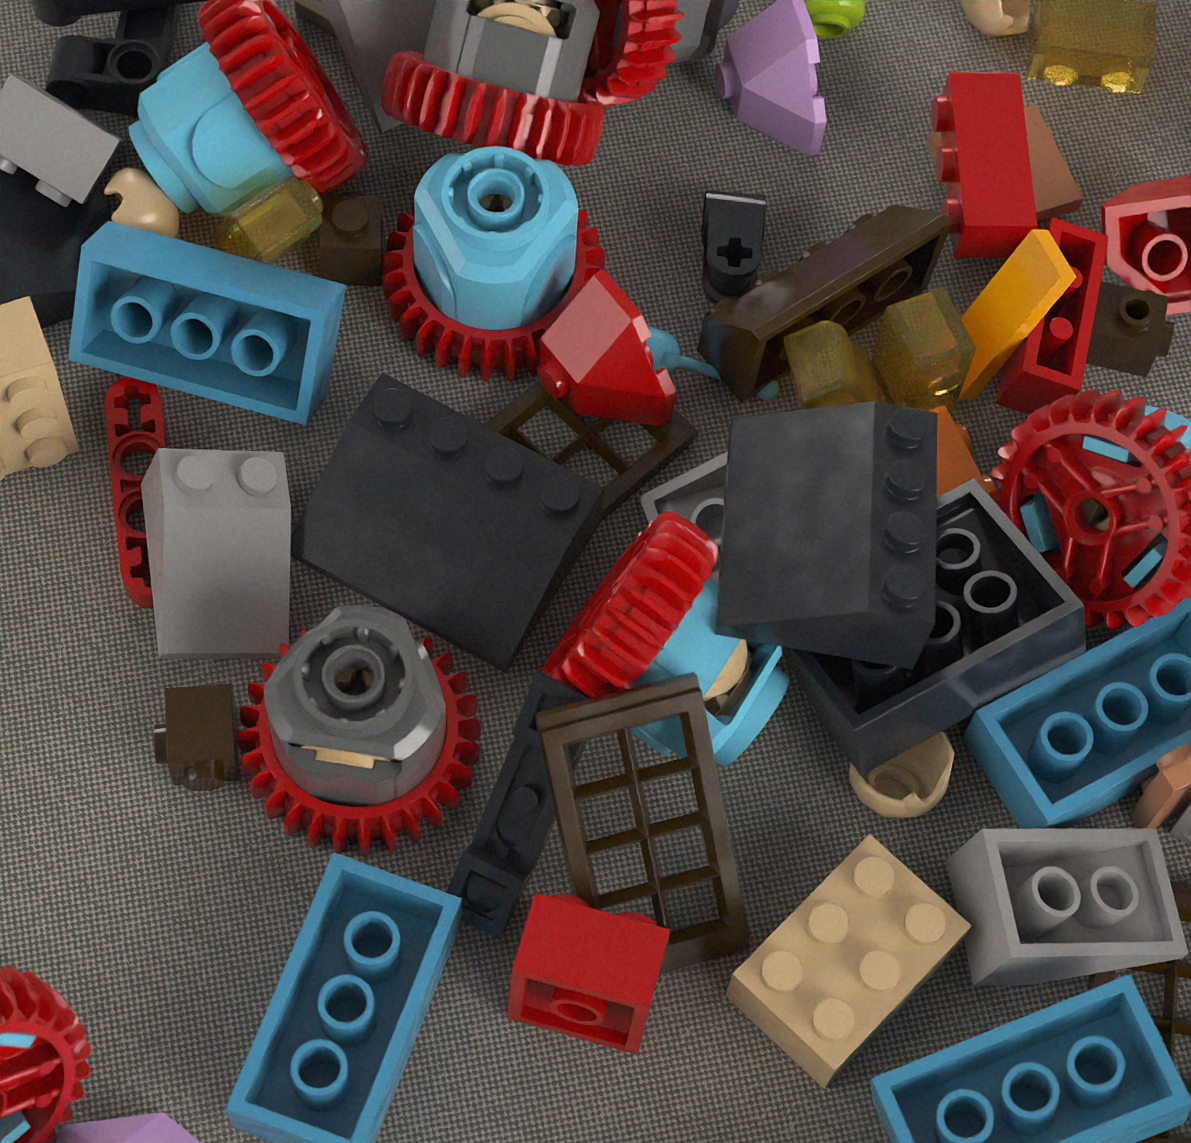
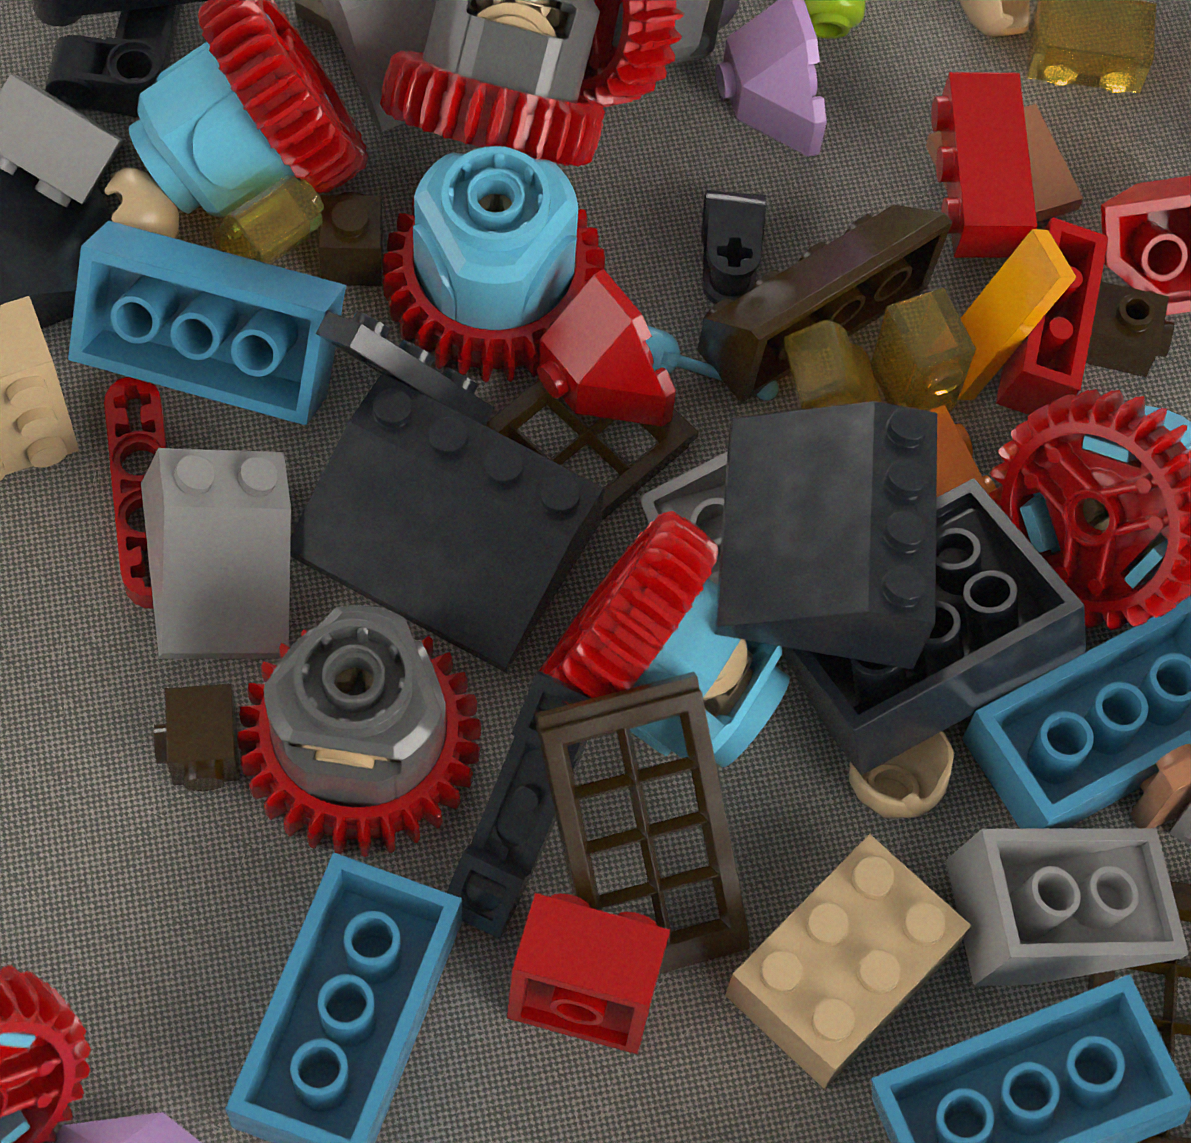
none -> black plate [316,311,495,426]

